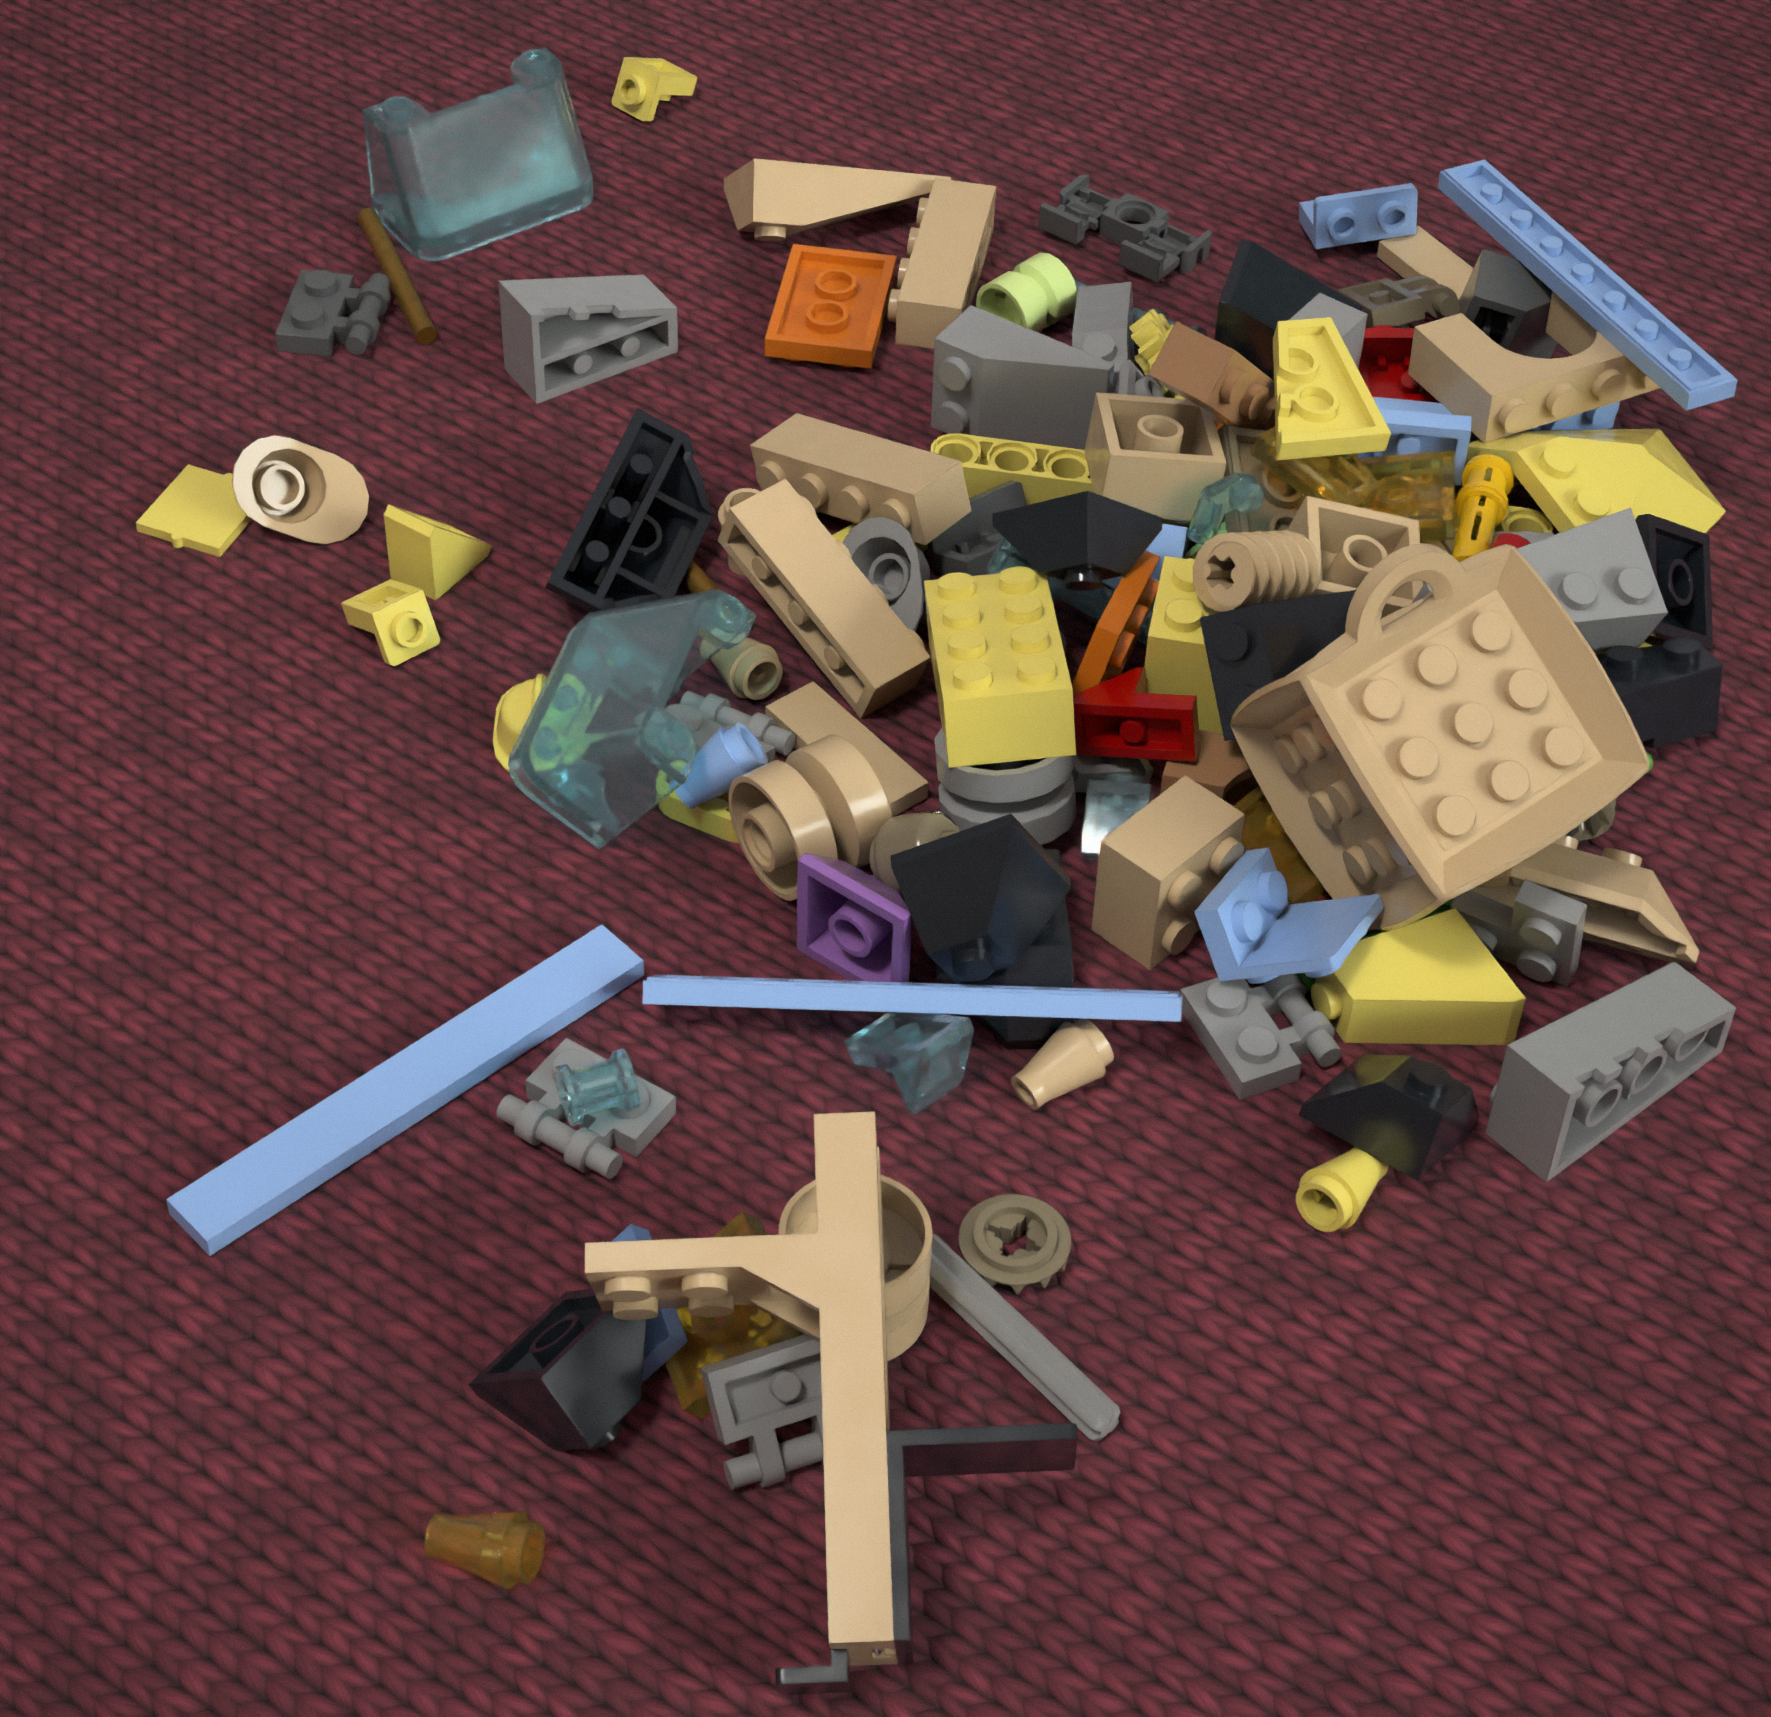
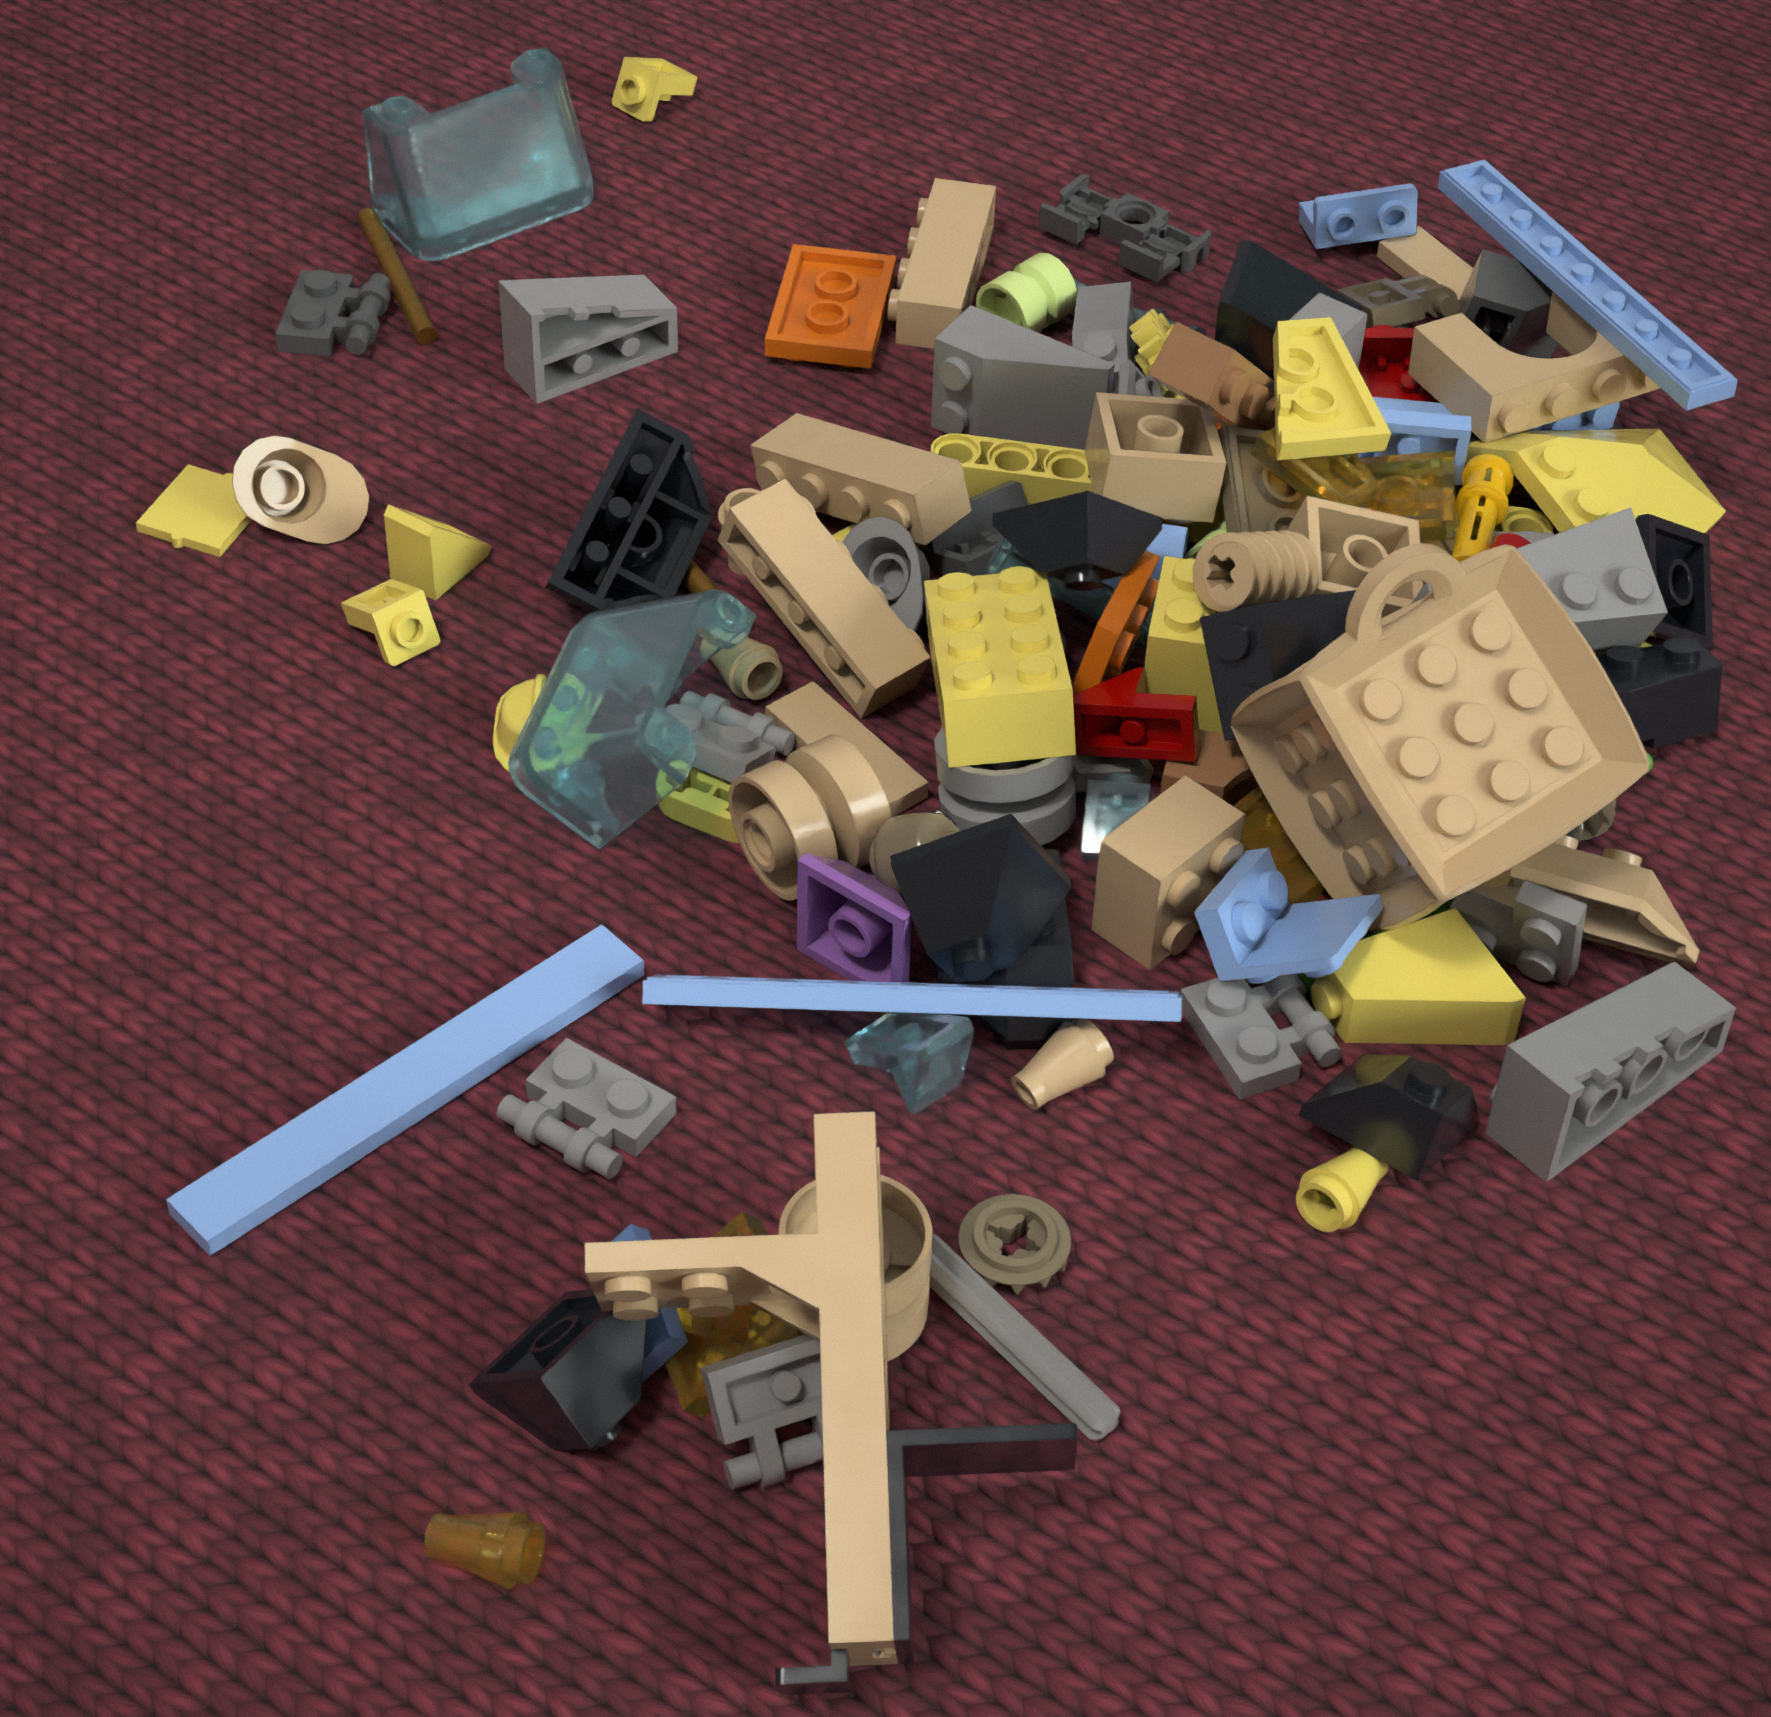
clear light blue bush [555,1048,640,1126] -> none
light blue cone [671,723,768,809] -> none
tan wedge [724,158,951,242] -> none
clear light blue arm [1187,472,1264,545] -> none

